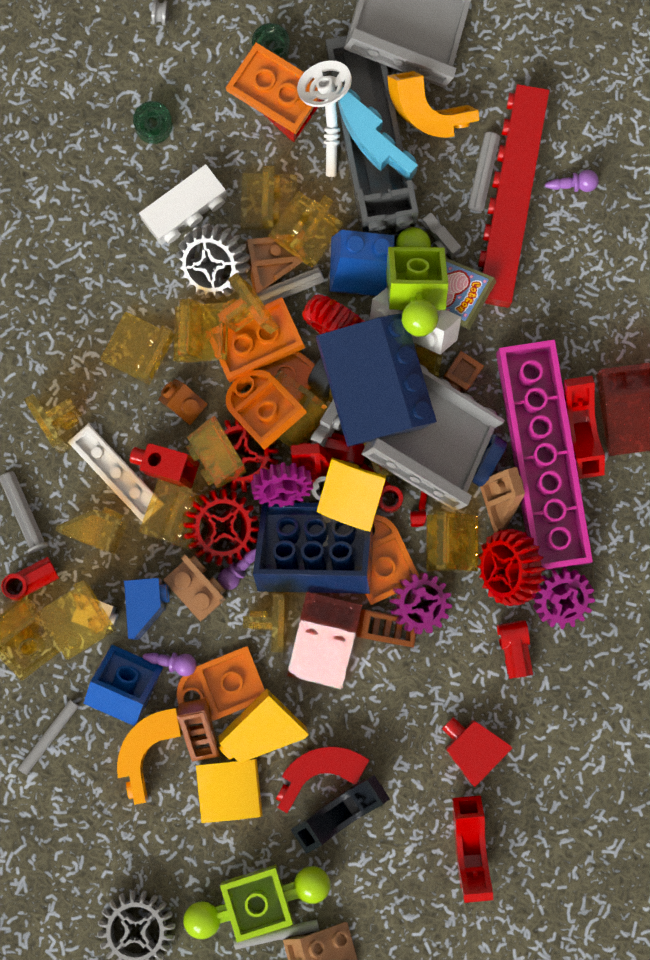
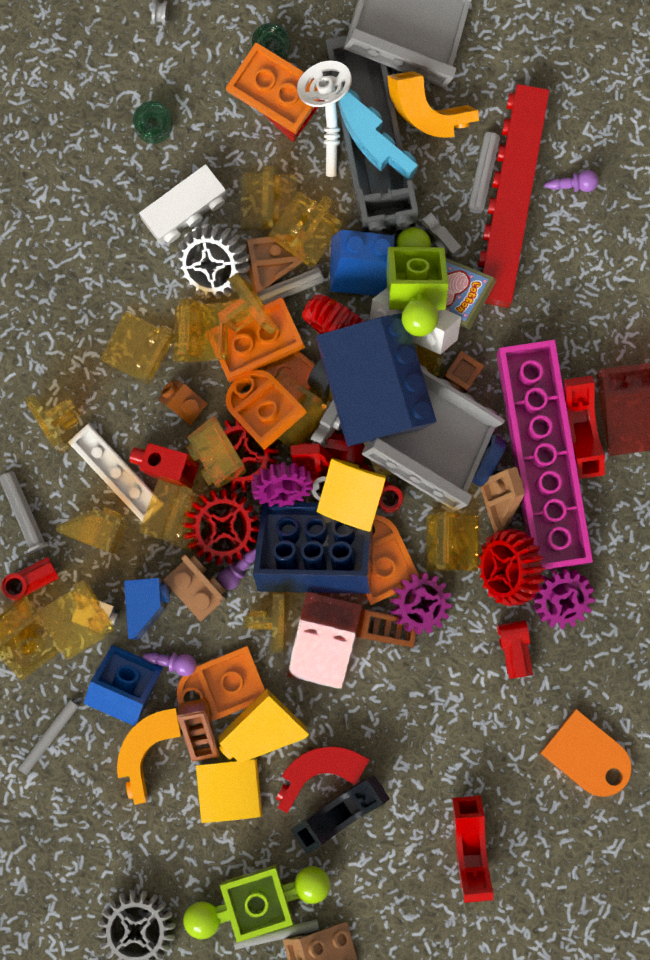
red hand [410,491,428,527] -> none
red torso [441,717,512,787] -> none
none -> orange tile [540,709,631,797]

